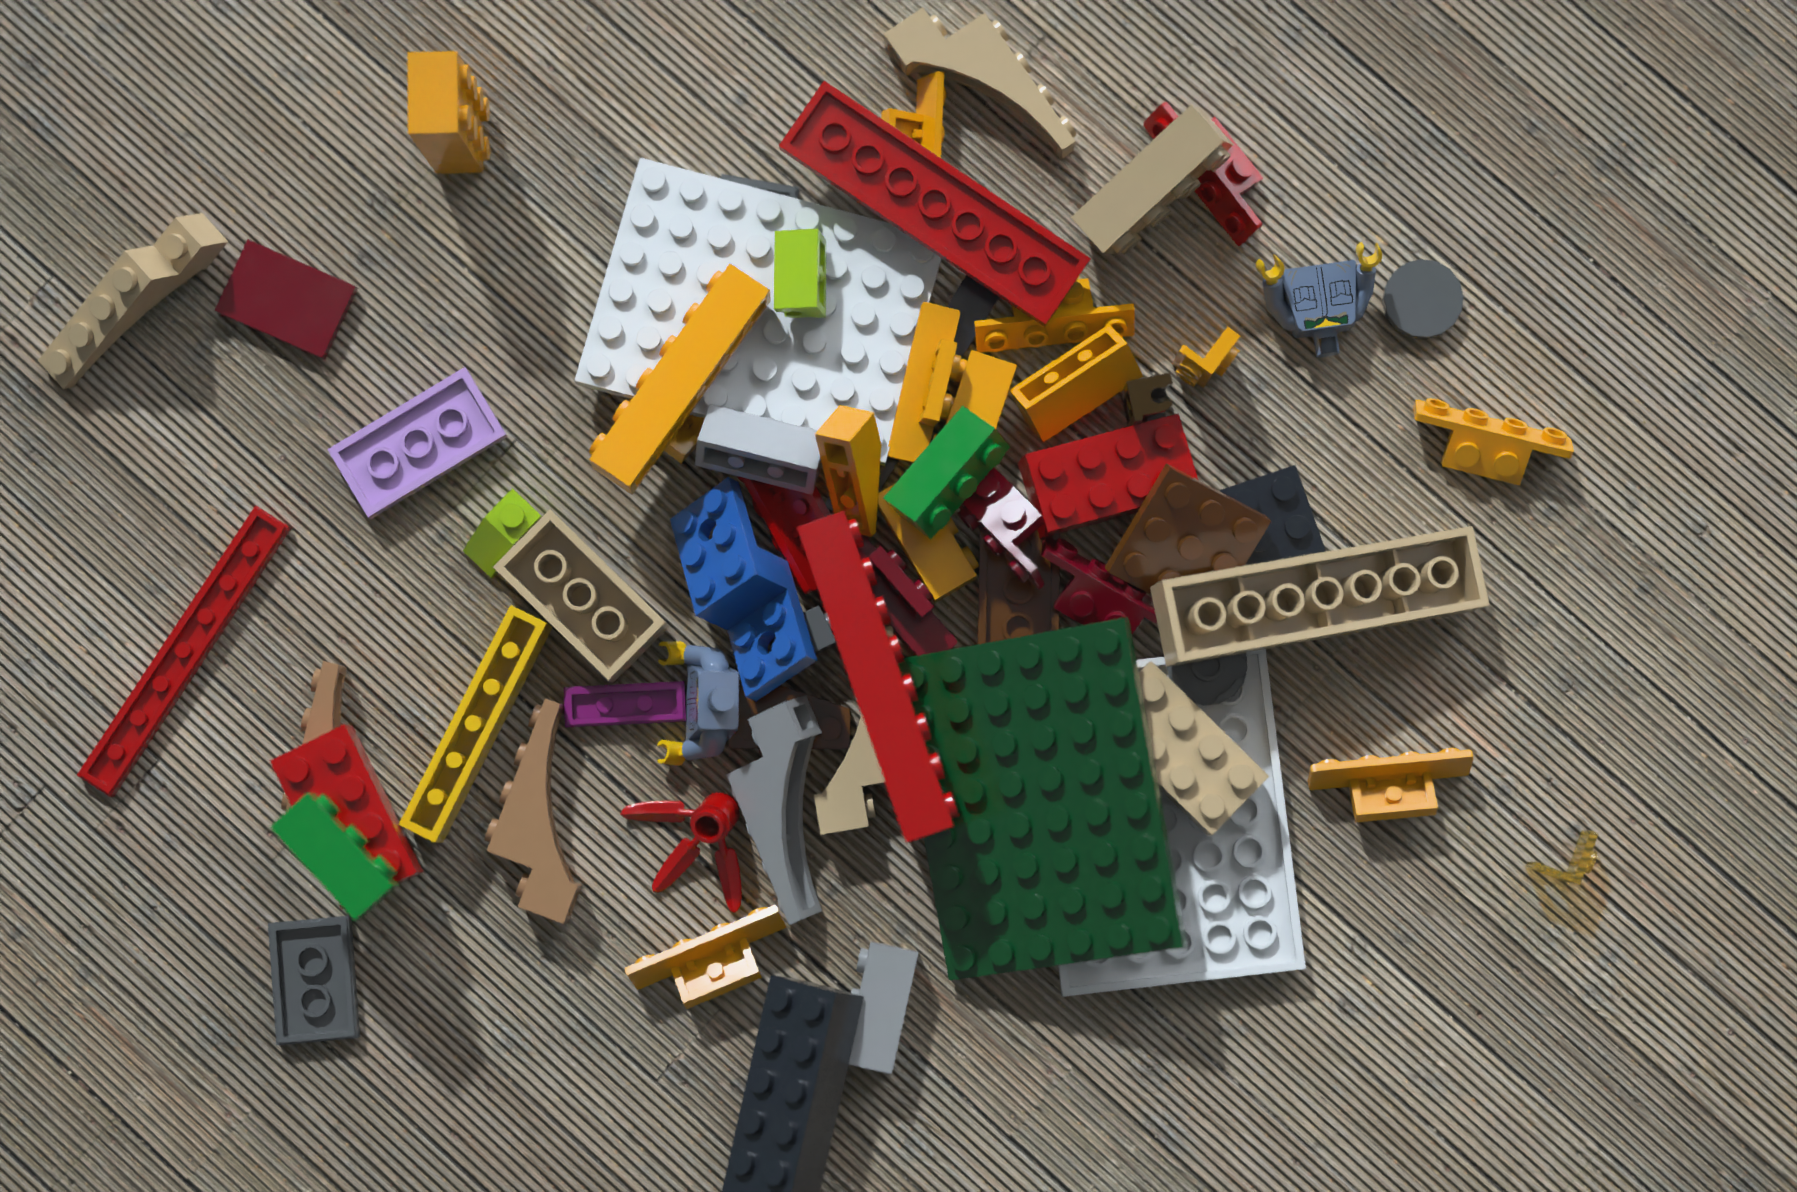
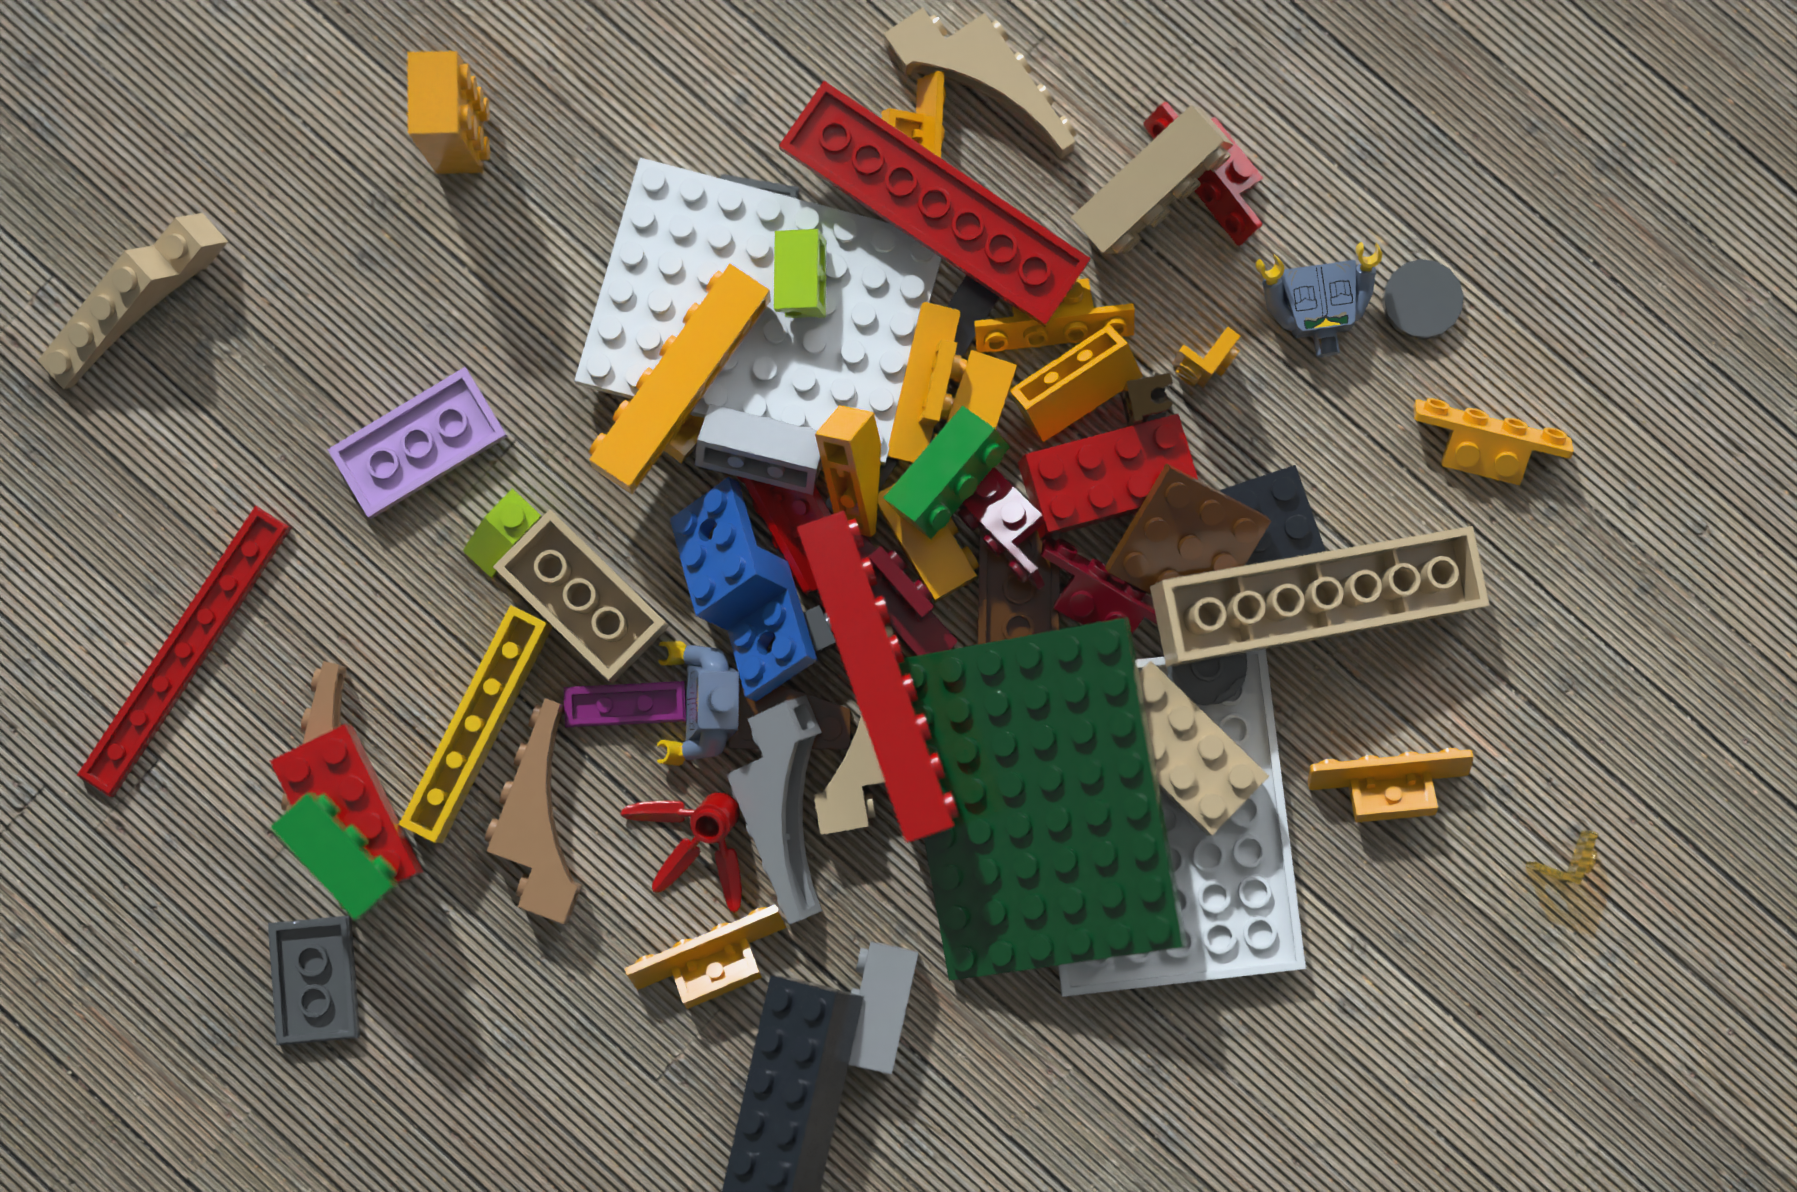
dark red tile [214,239,358,360] -> none

